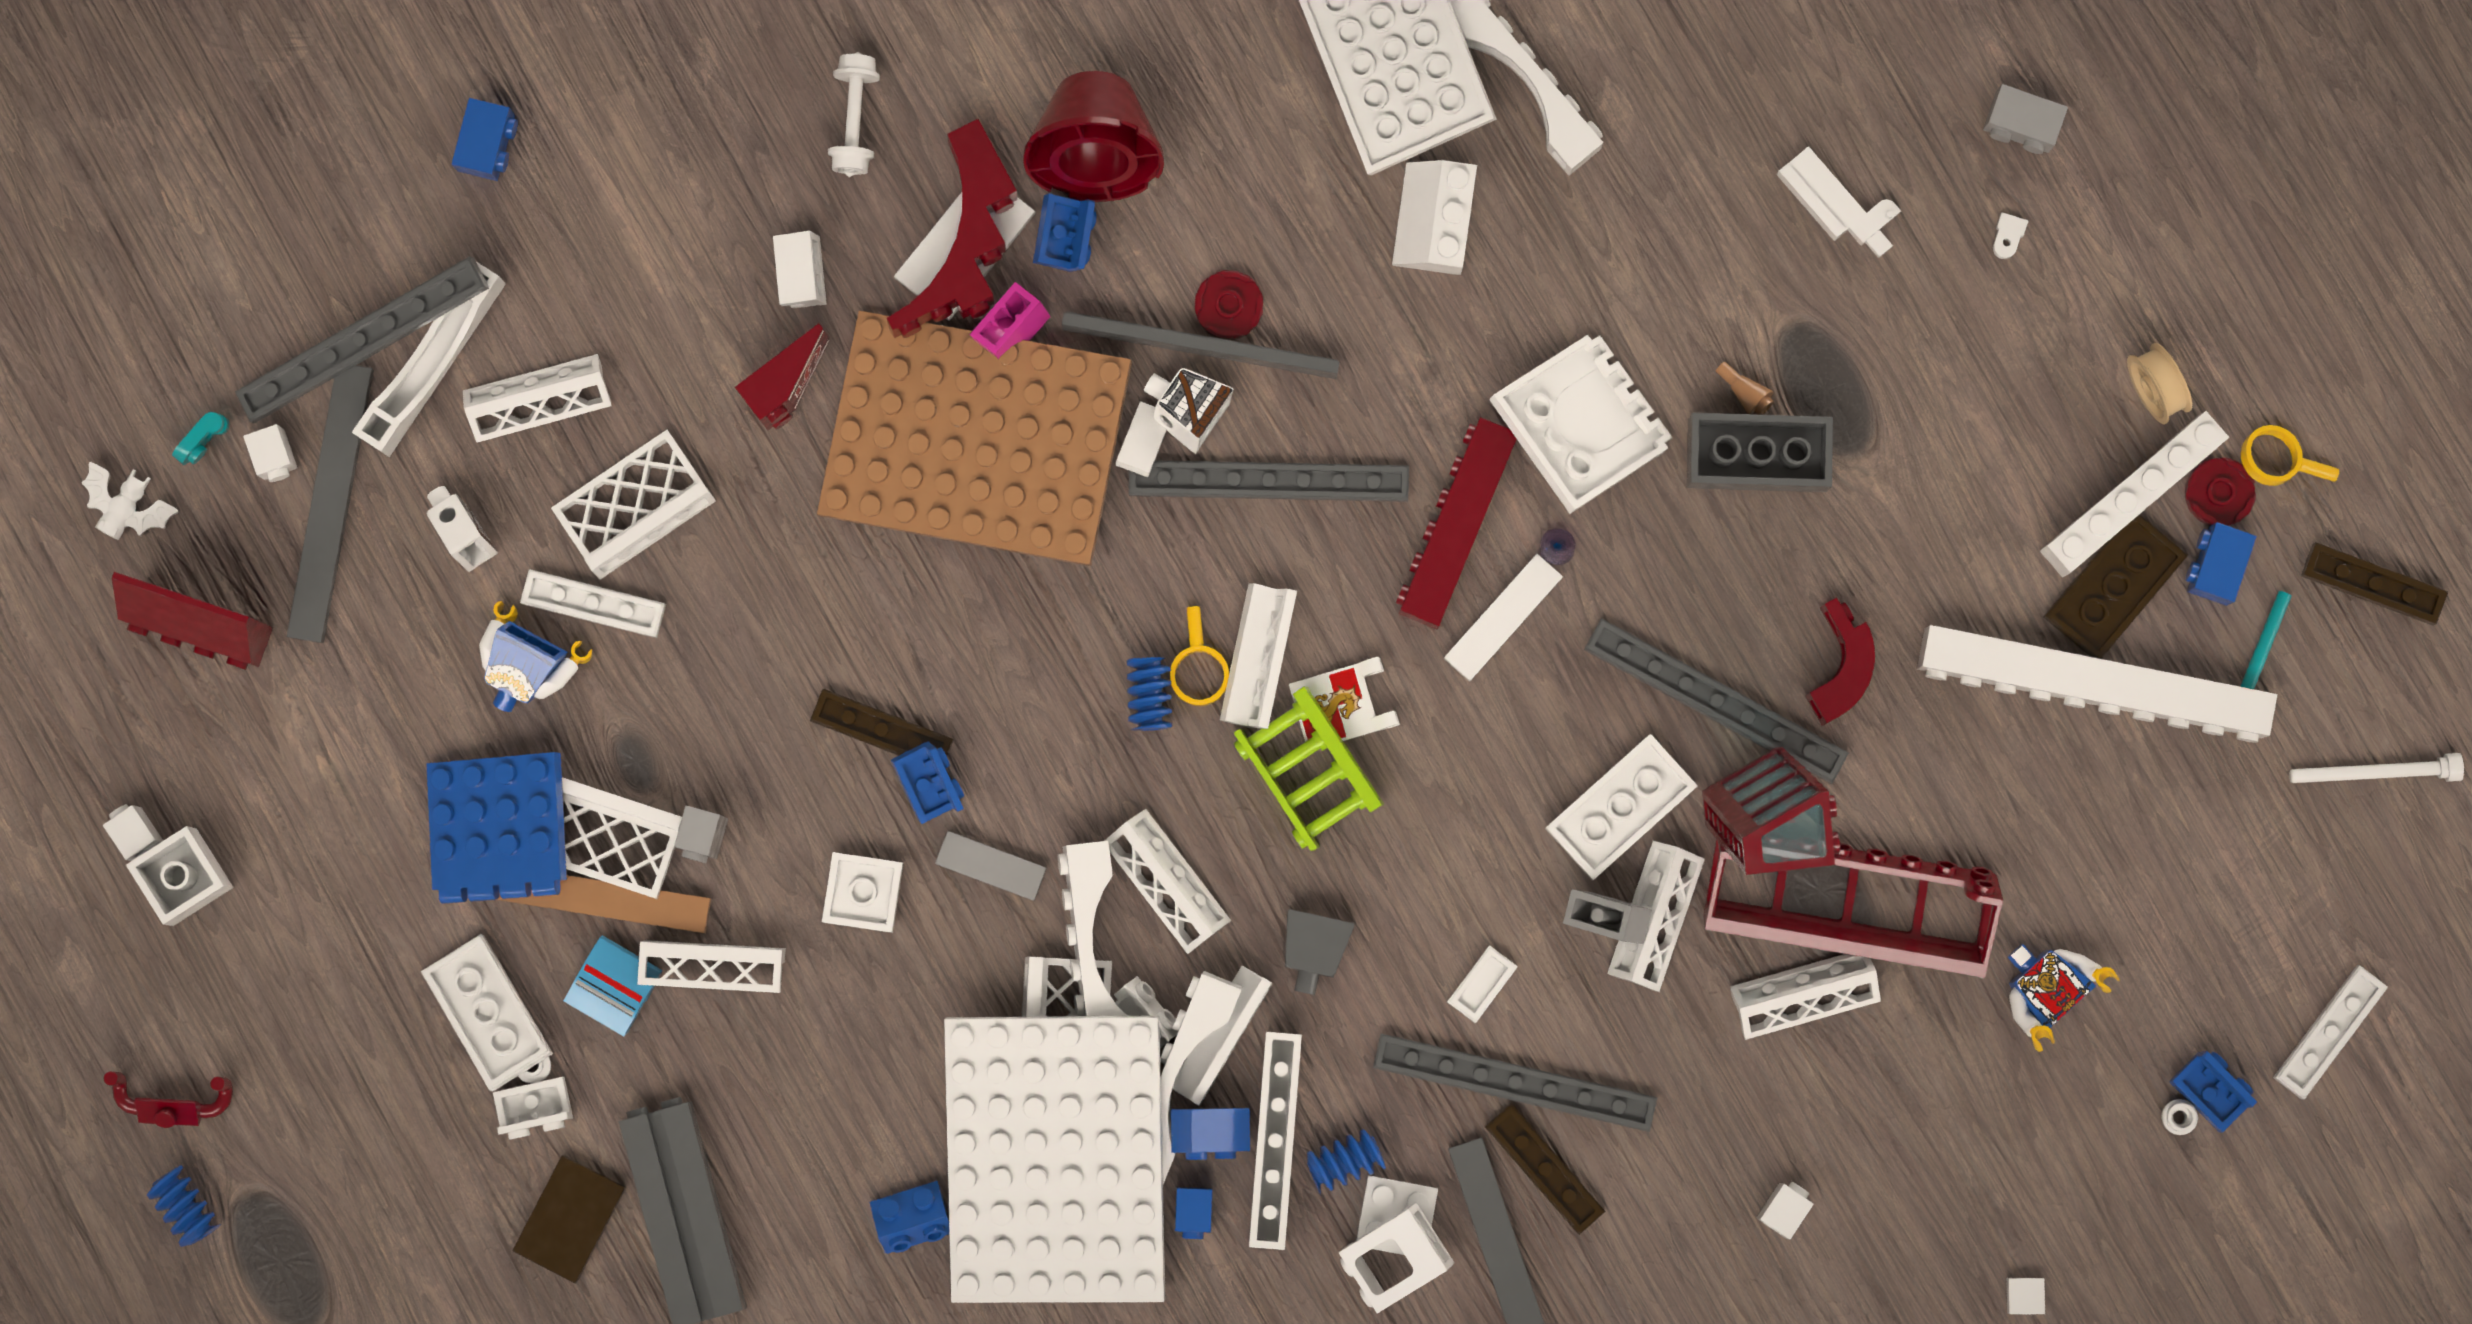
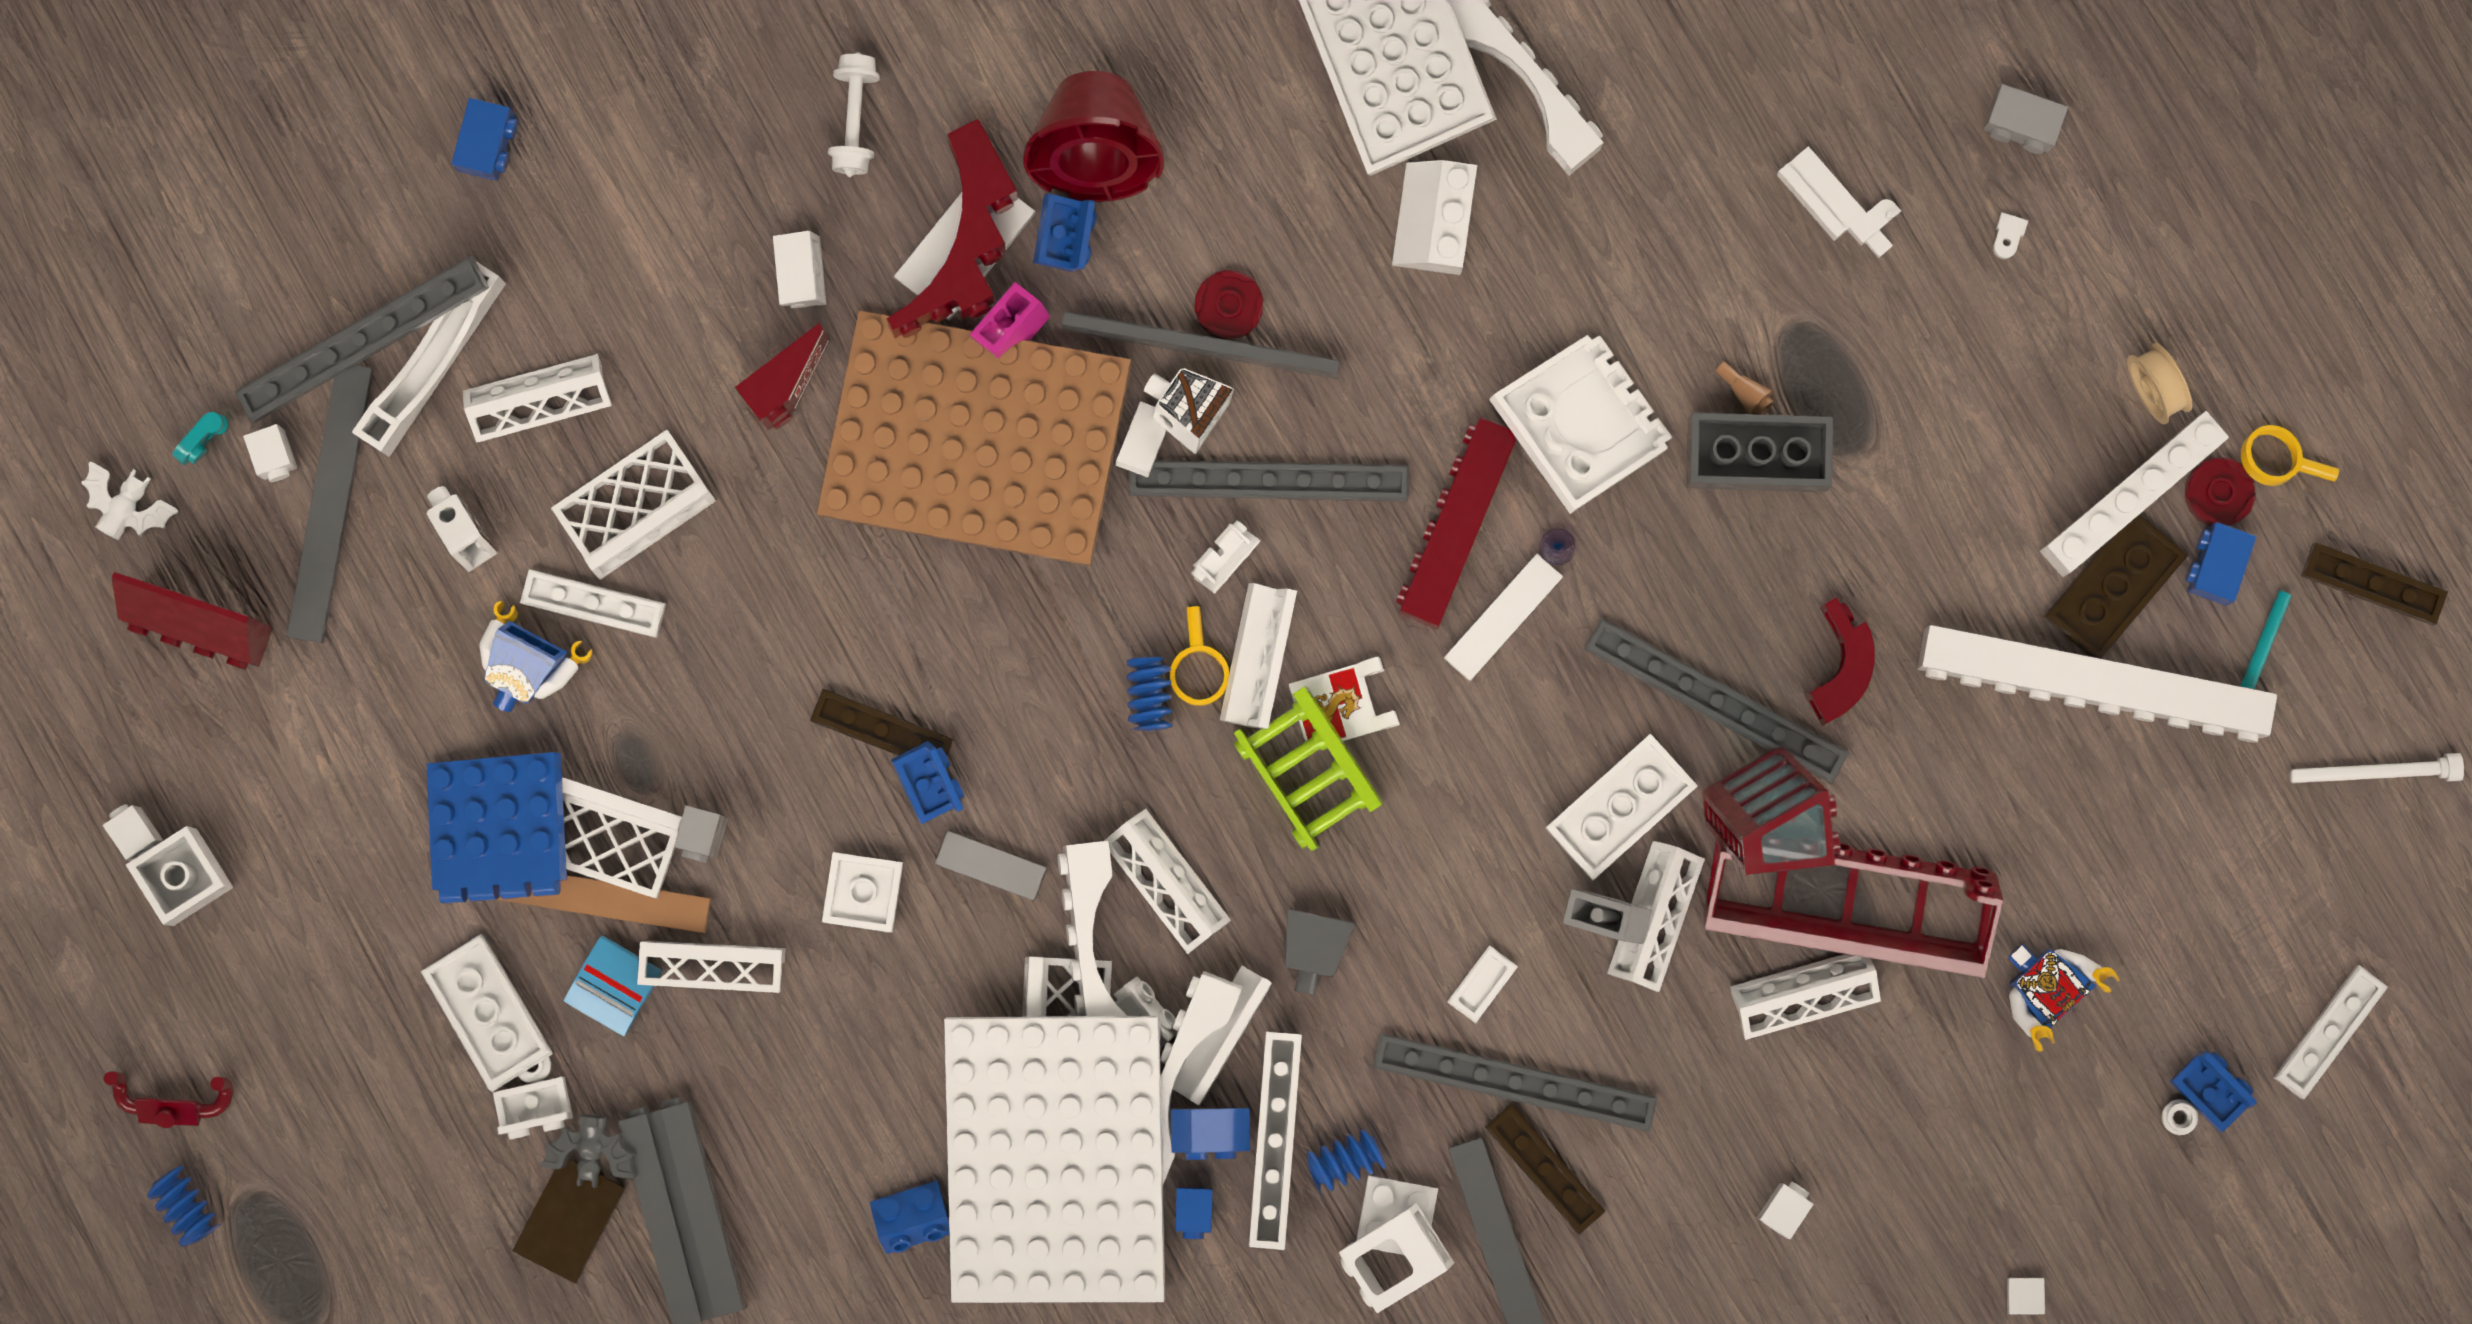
none -> dark grey animal [540,1114,638,1188]
none -> white hinge [1191,520,1260,594]

